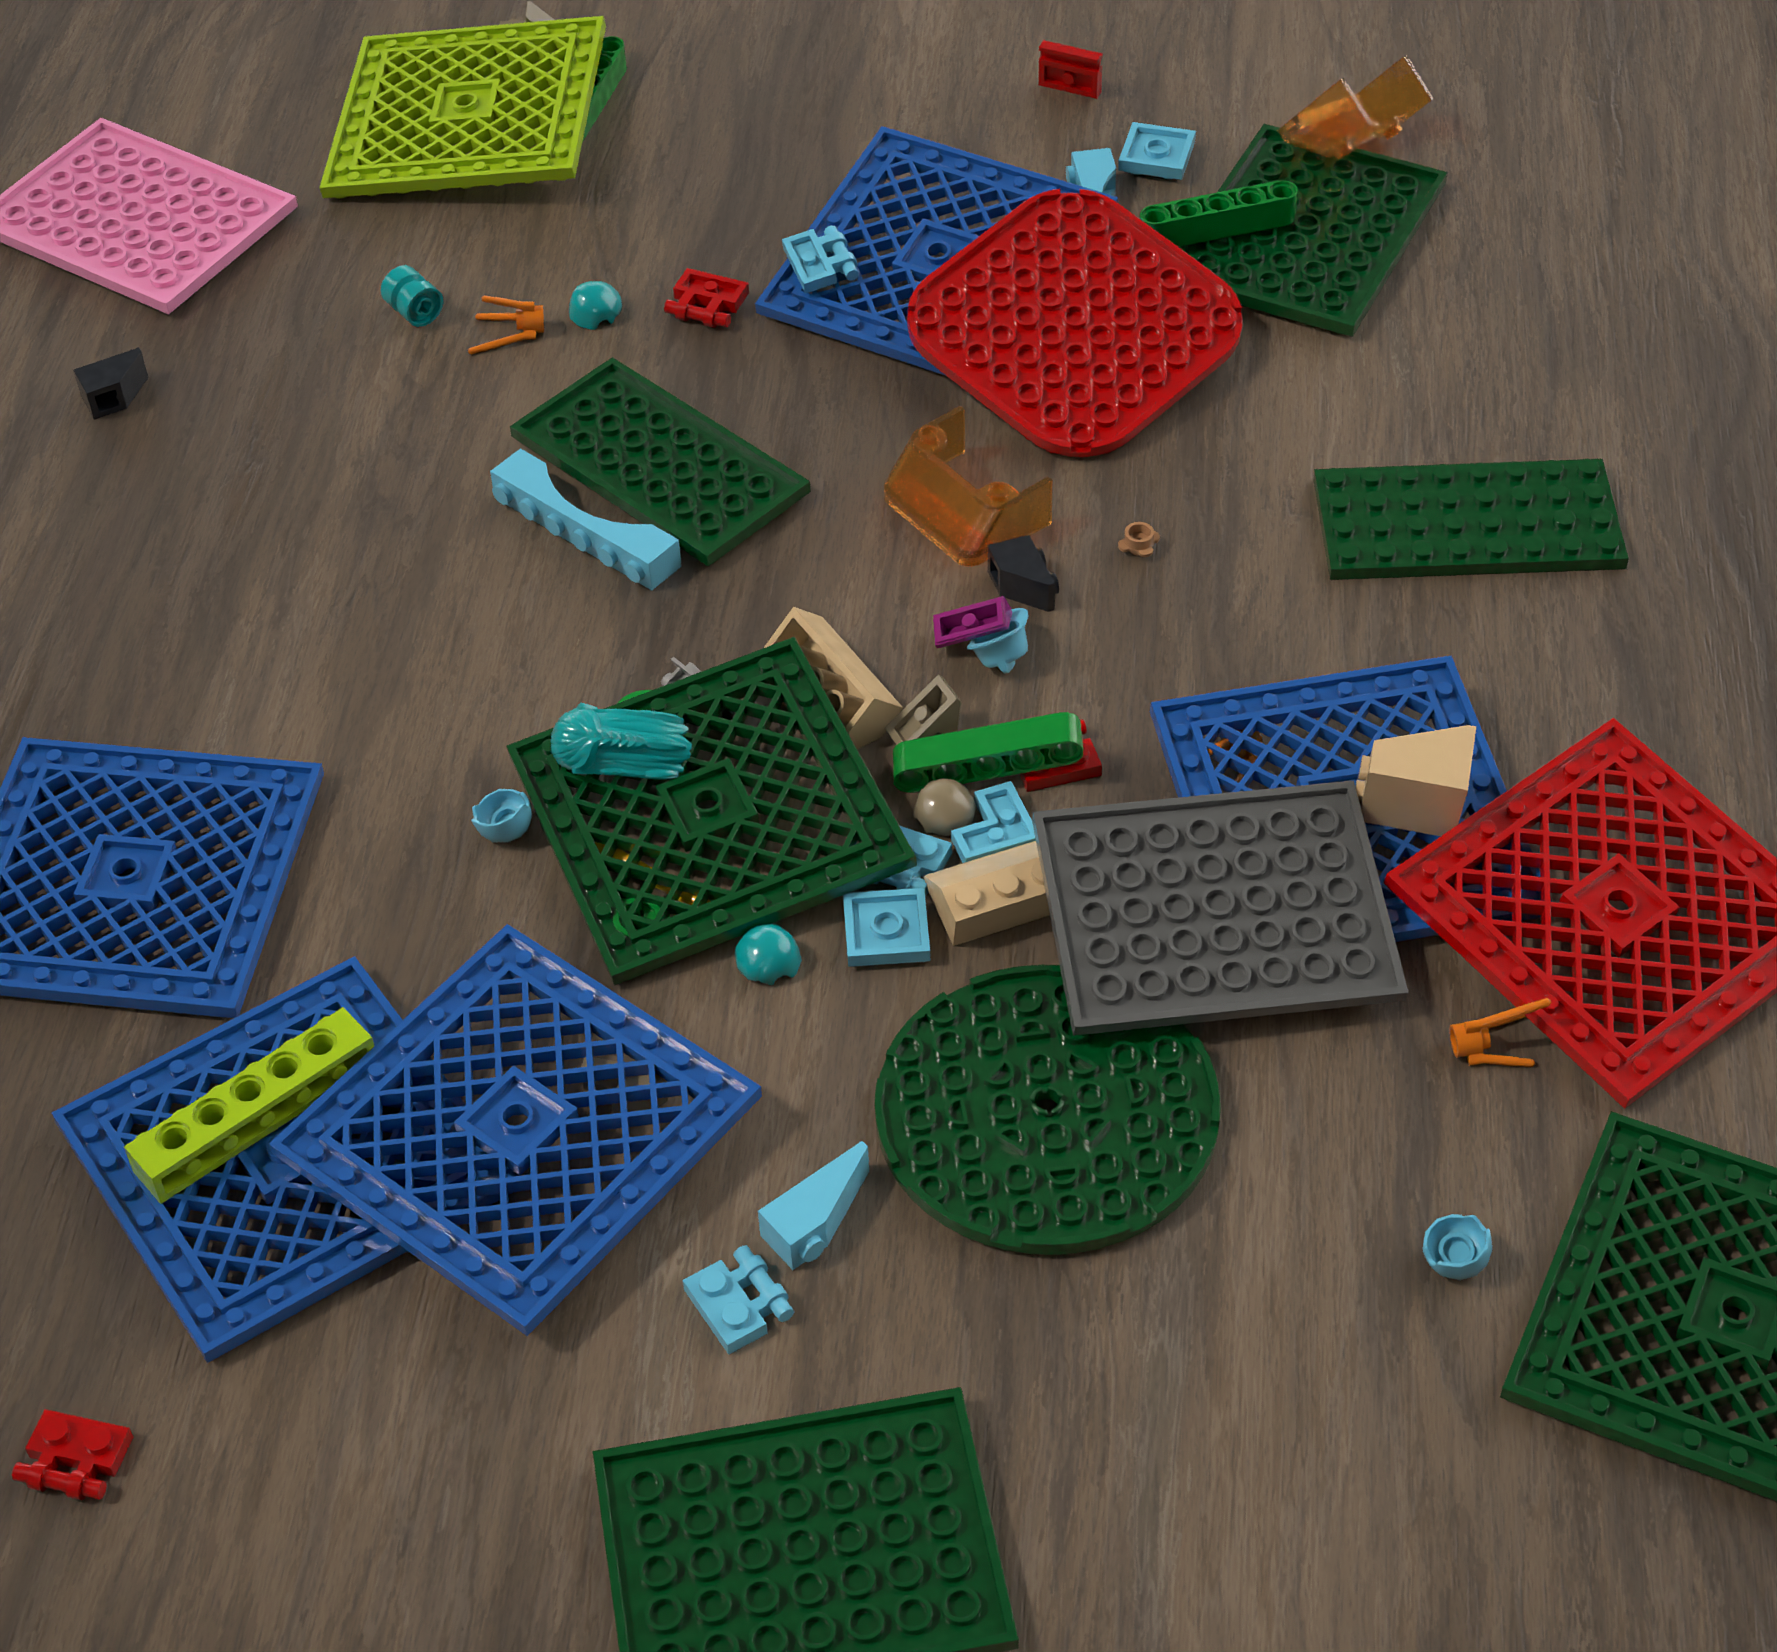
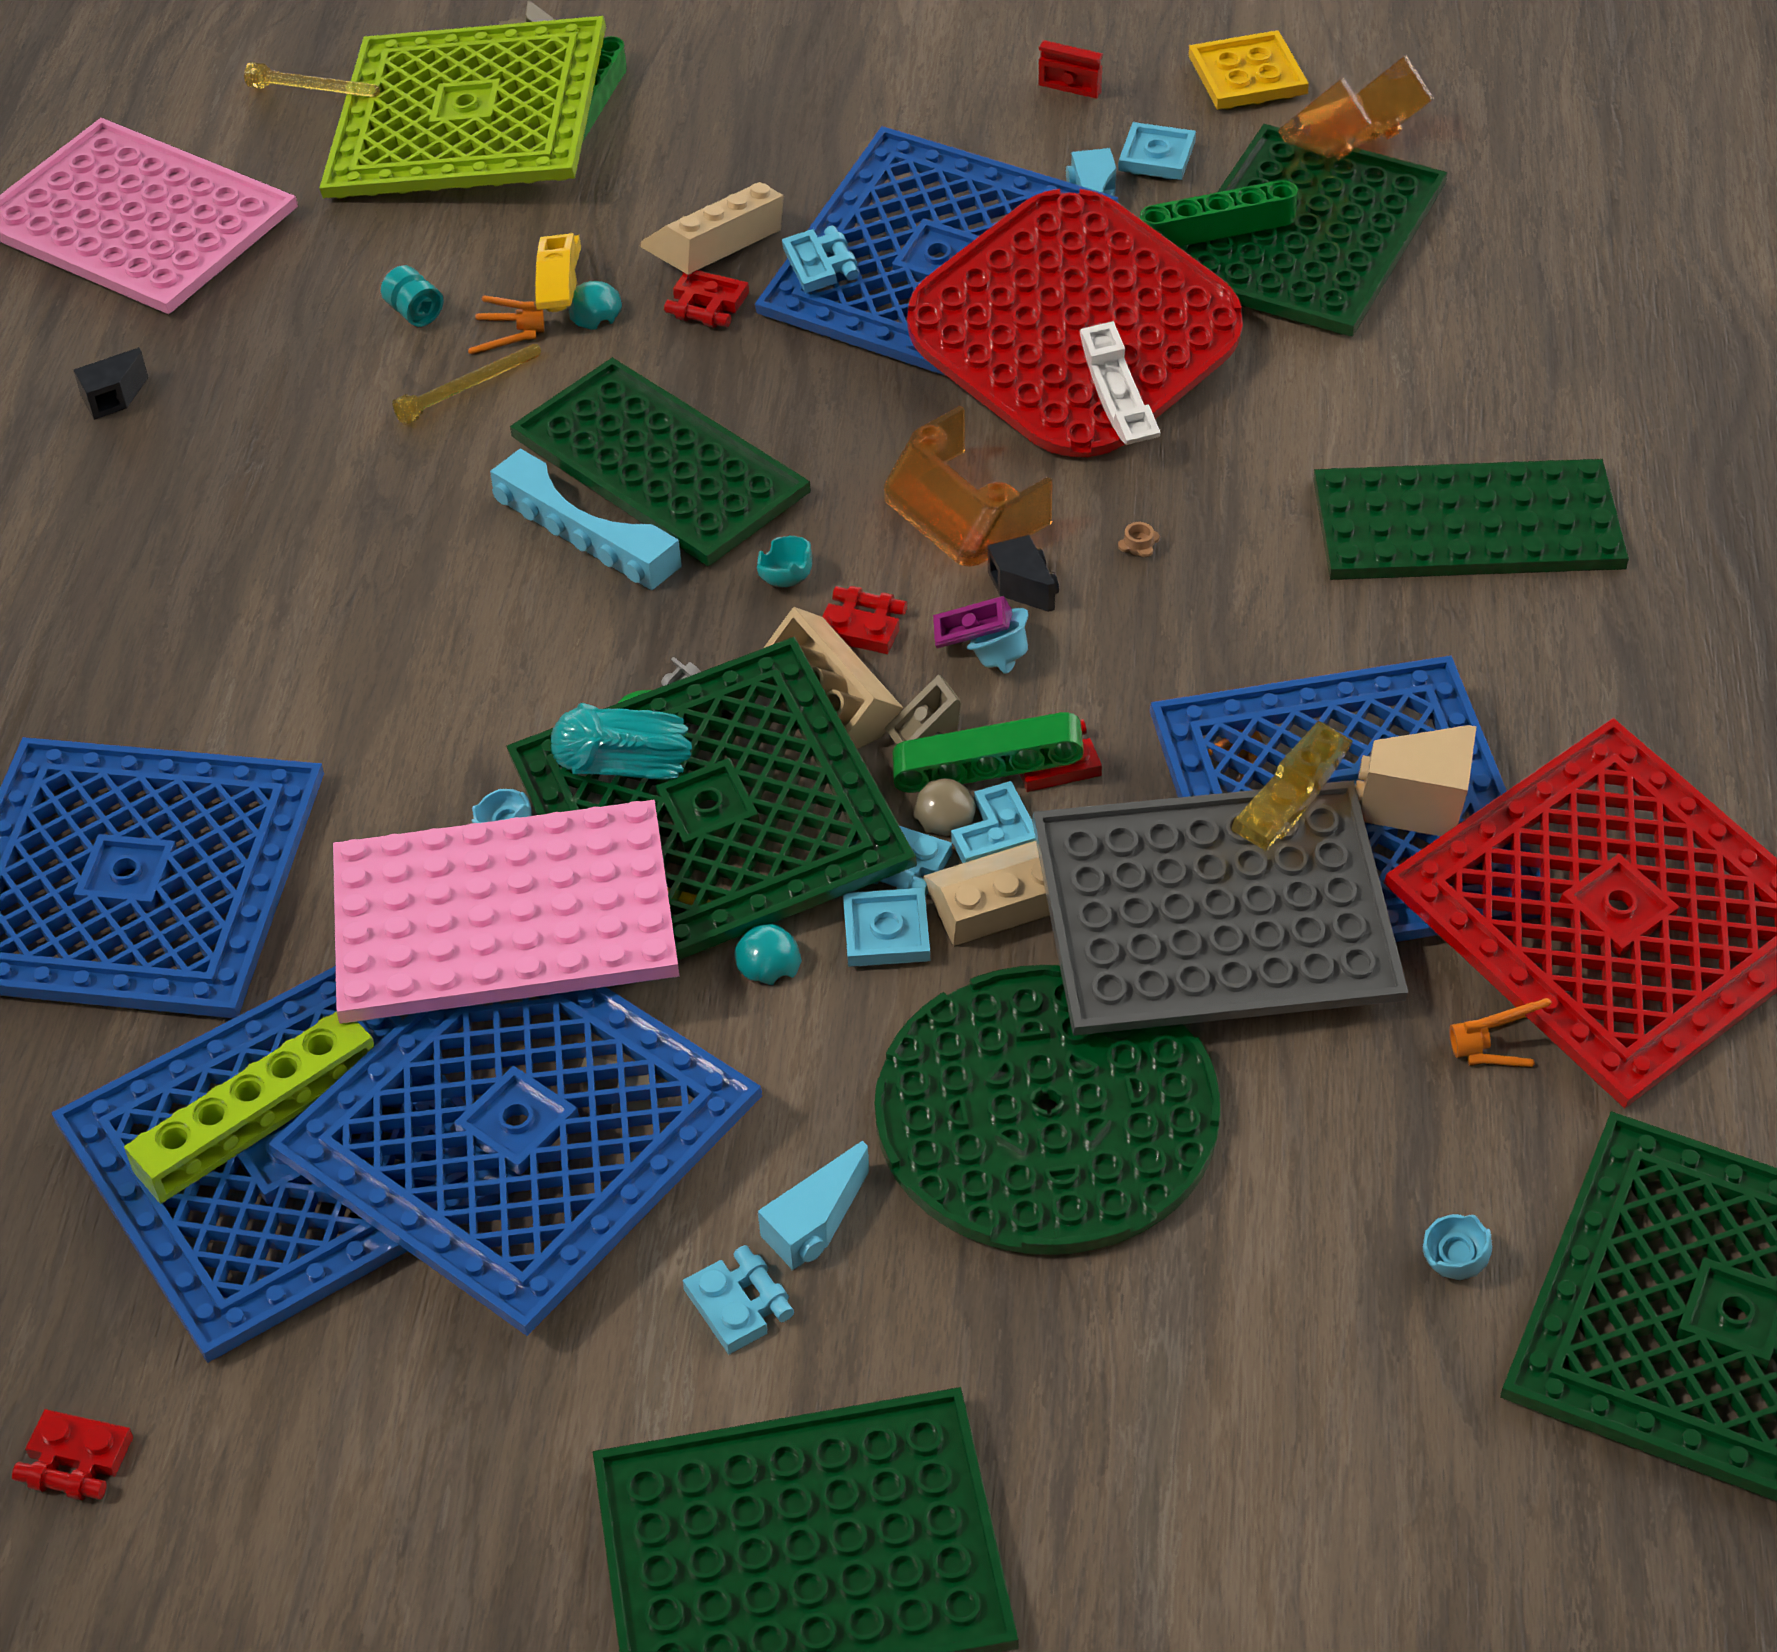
none -> clear yellow piece [244,62,380,97]
none -> bright pink plate [333,800,679,1024]
none -> clear yellow piece [392,344,541,425]
none -> yellow slope [535,233,581,312]
none -> tan slope [641,182,783,274]
none -> teal hair [757,536,813,587]
none -> red plate [822,585,908,655]
none -> white slope [1080,321,1161,445]
none -> yellow plate [1188,30,1309,110]
none -> clear yellow slope [1231,720,1353,851]

